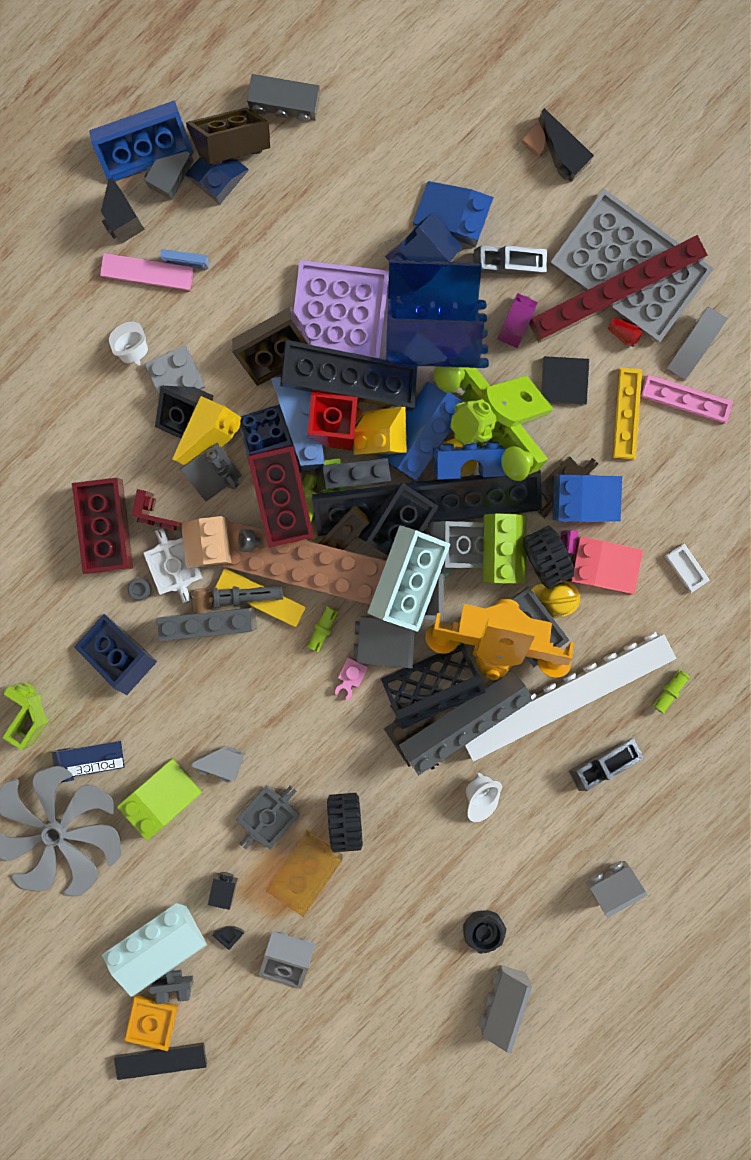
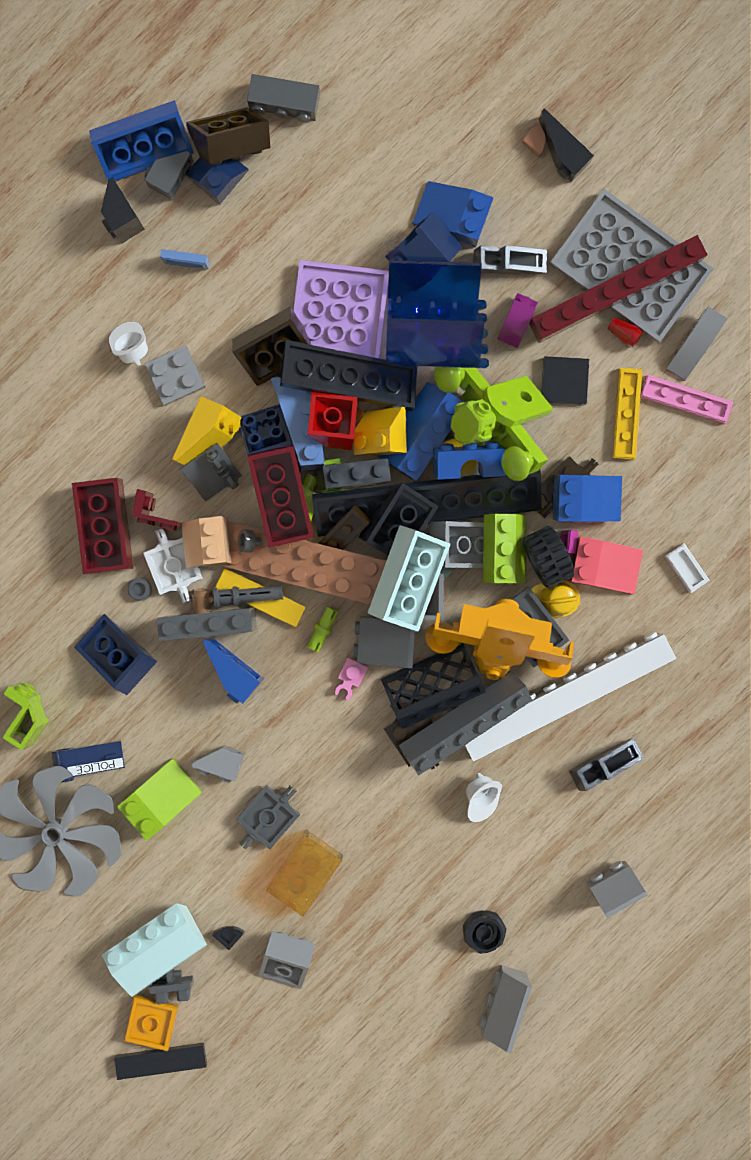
bright pink tile [100,253,194,291] -> none
black slope [155,385,214,439] -> none
black brick [208,872,238,910] -> none
black tyre [327,792,363,853] -> none
lime pin [652,669,690,714] -> none
none -> blue slope [203,637,264,704]

